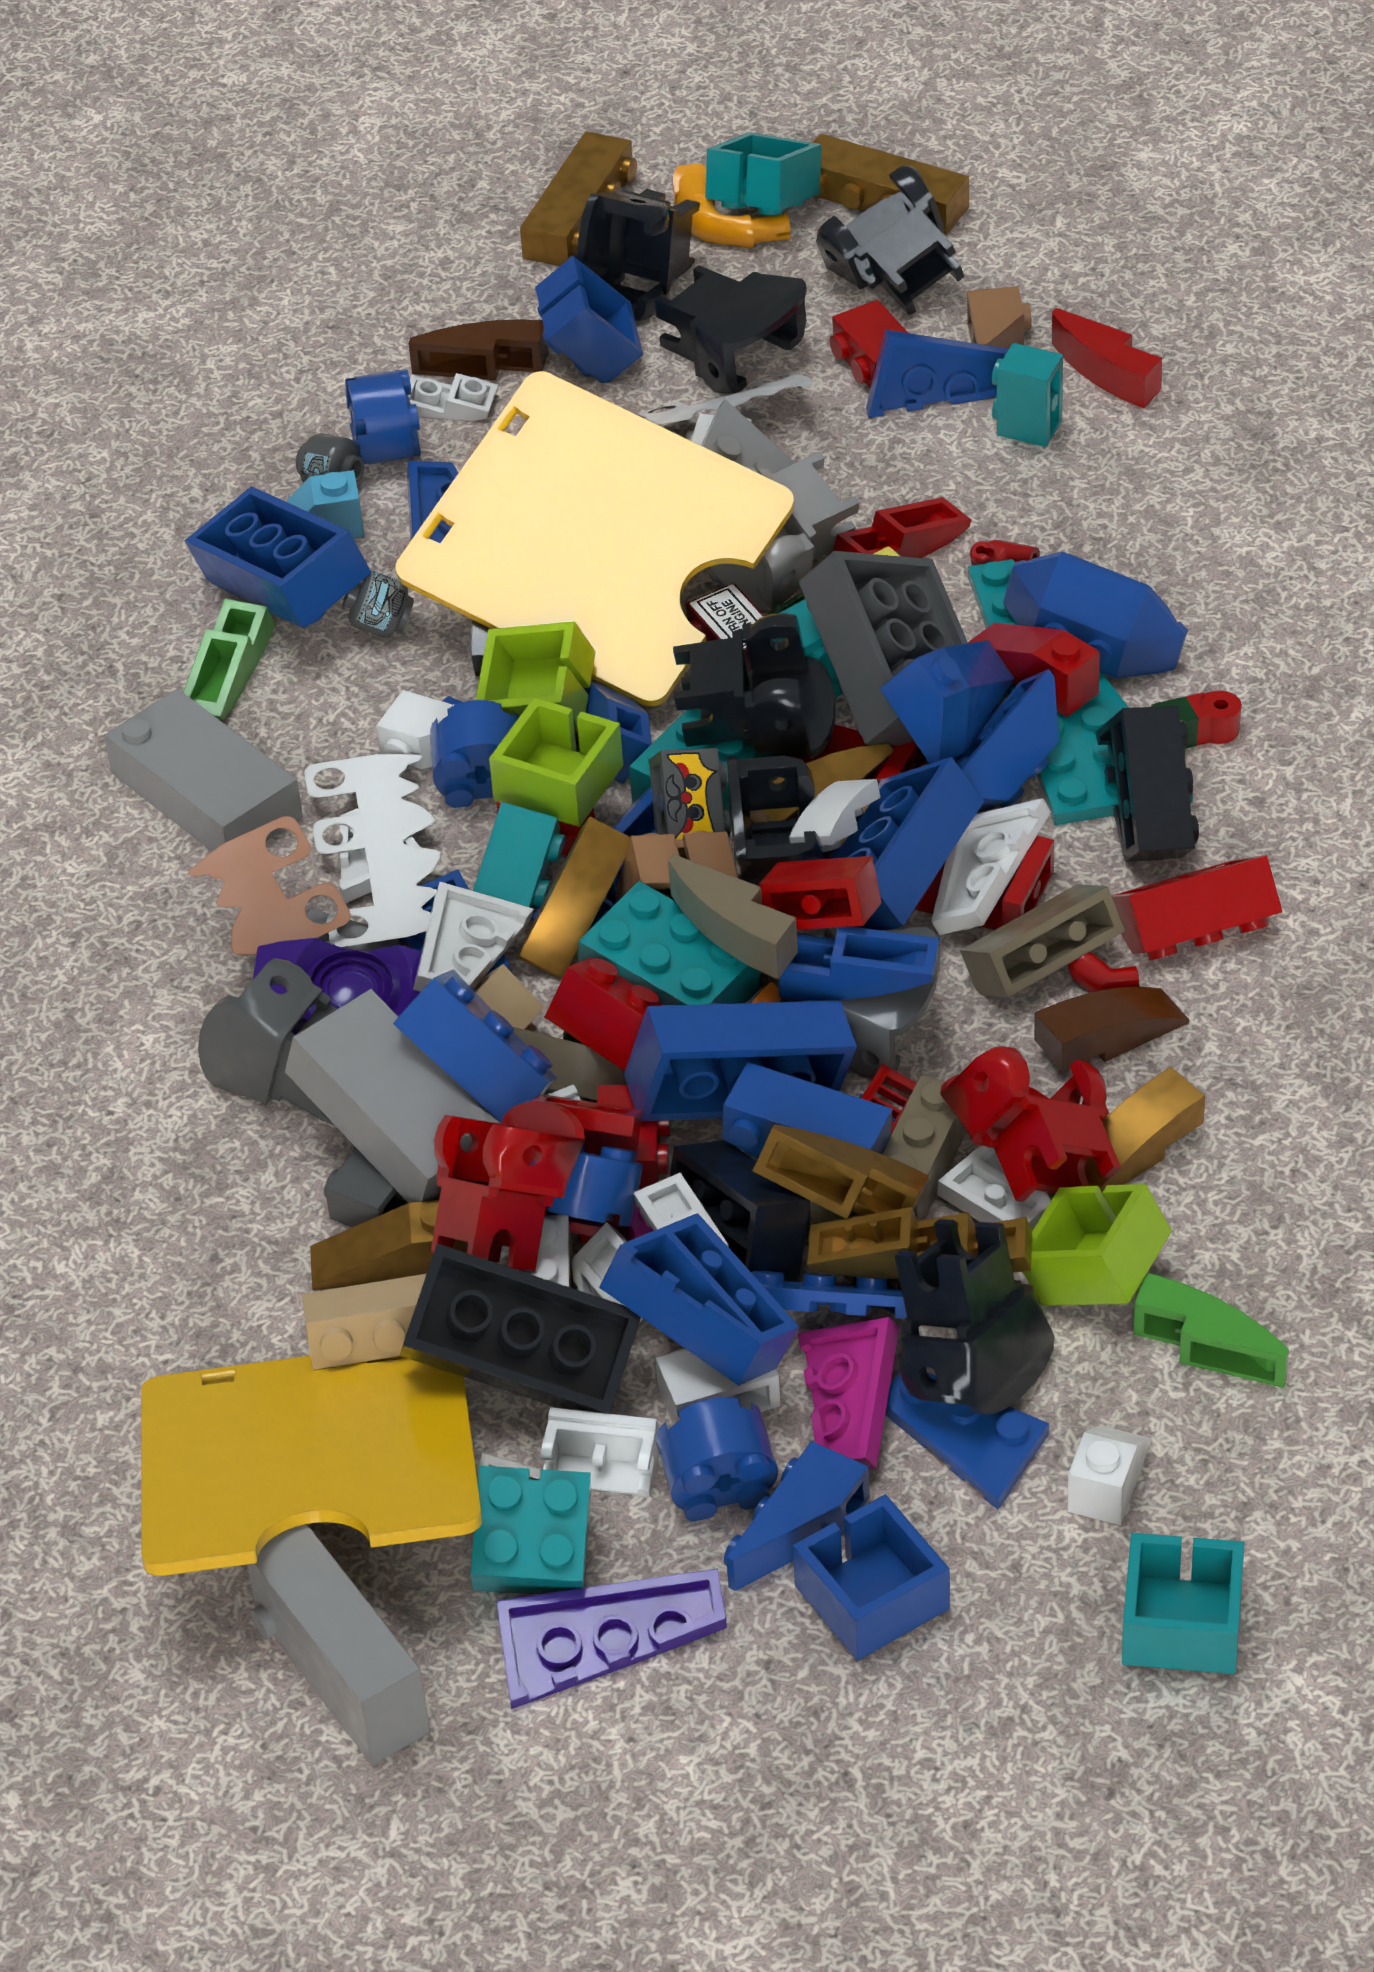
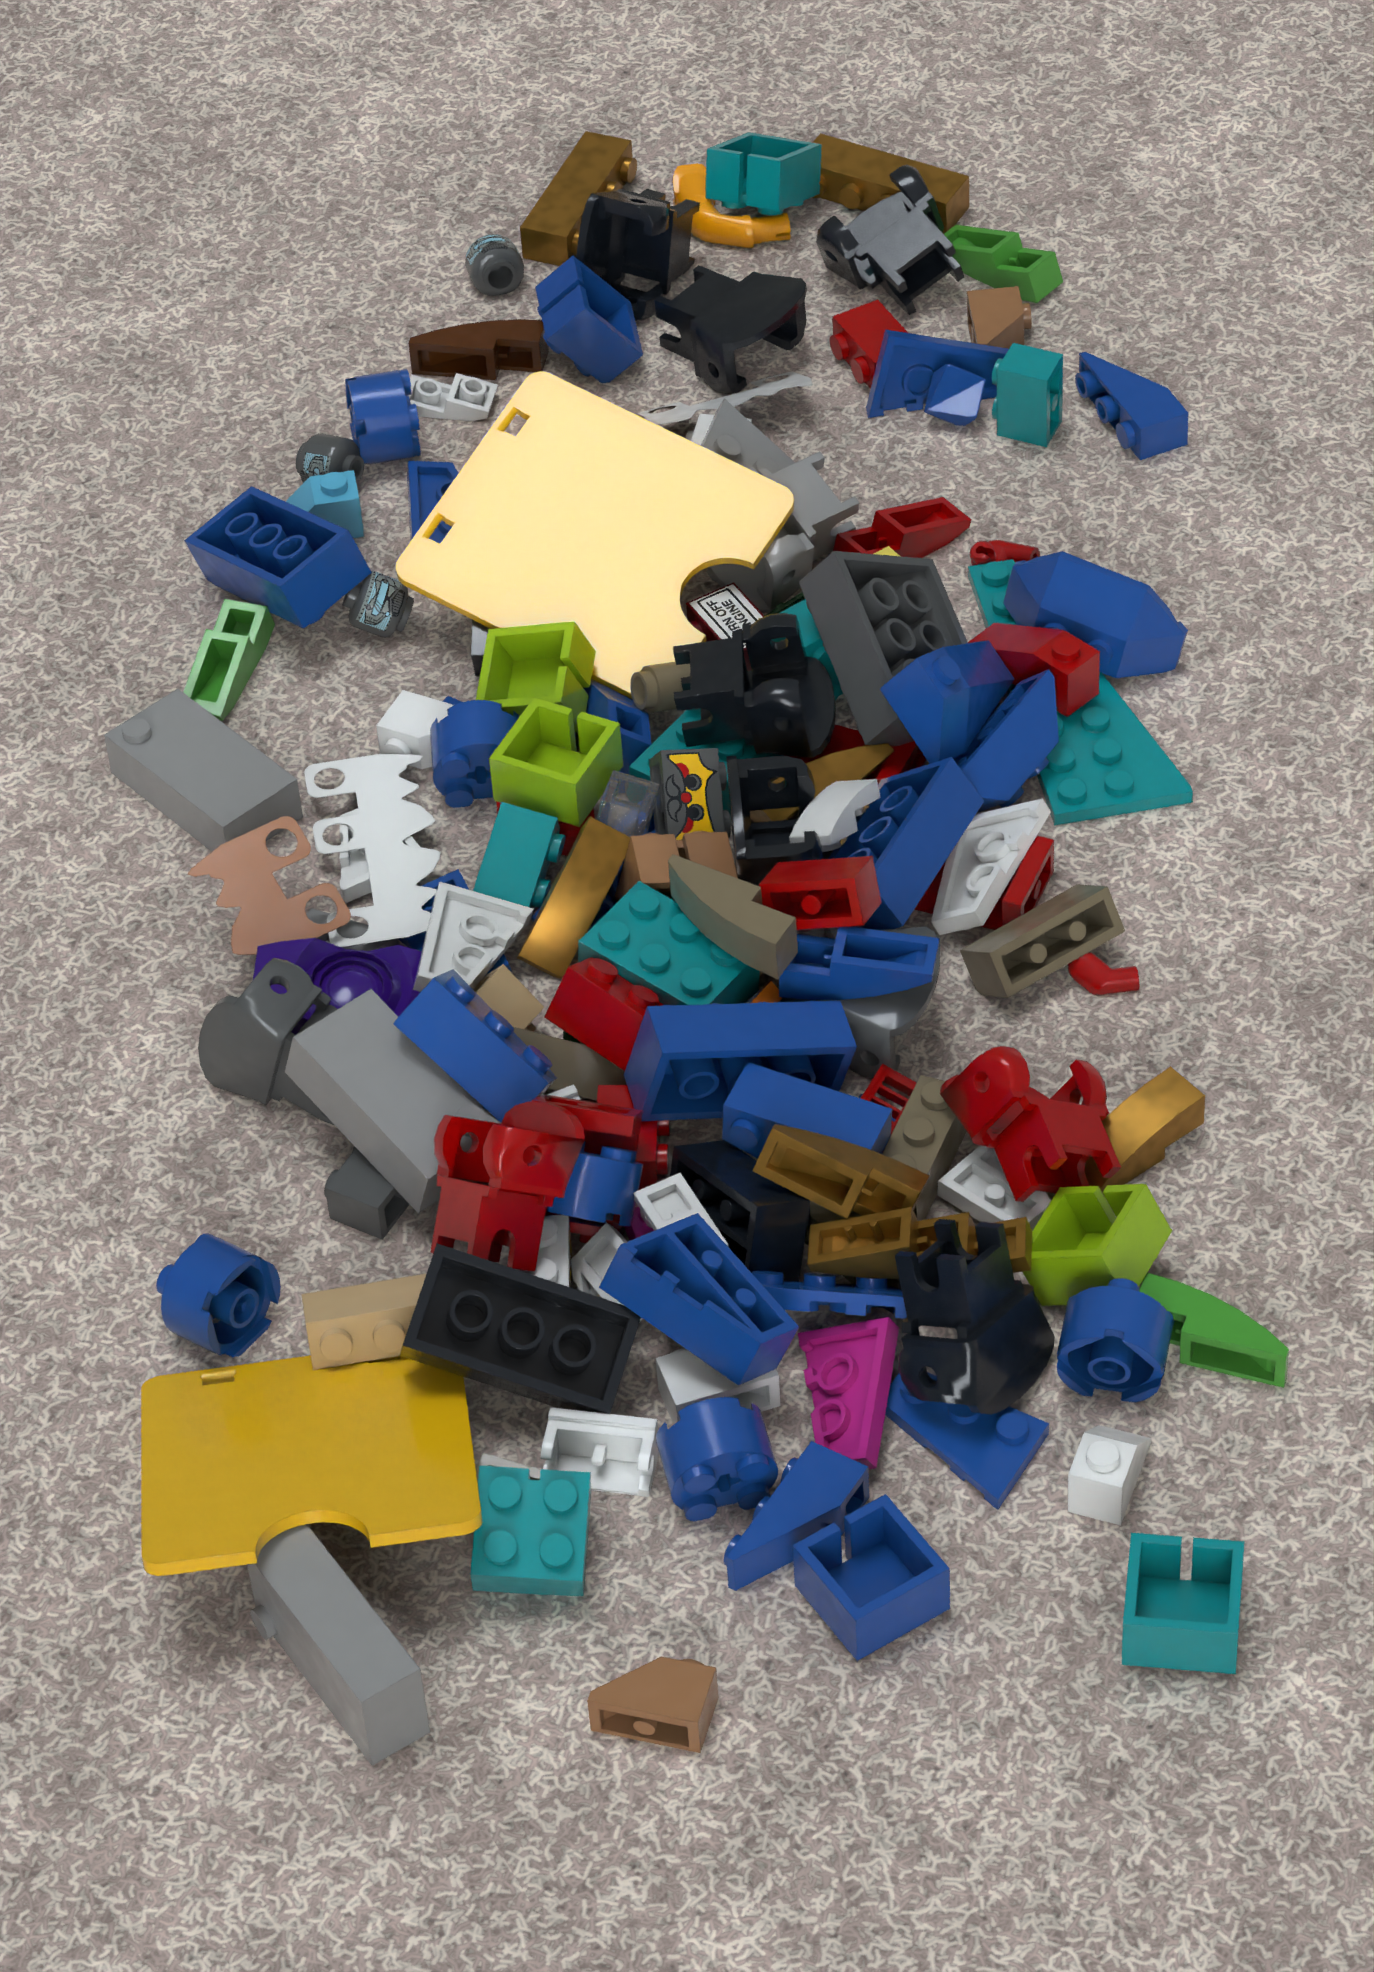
pearl gold slope [310,1200,467,1290] -> none
wing [496,1568,727,1709] -> none
reddish brown slope [1034,987,1189,1071] -> none
red slope [1052,308,1162,408] -> none
black wedge [1095,706,1199,862] -> none
red slope [1111,855,1283,960] -> none
red leg [1151,690,1242,757] -> none
none -> blue brick [156,1233,281,1357]
none -> dark grey head [465,234,524,296]
none -> medium nougat slope [587,1656,719,1753]
none -> clear brick [597,770,660,837]
none -> dark tan brick [630,662,690,713]
none -> blue slope [924,364,986,426]
none -> bright green slope [944,225,1063,303]
none -> blue brick [1057,1278,1174,1403]
none -> blue slope [1075,352,1189,460]

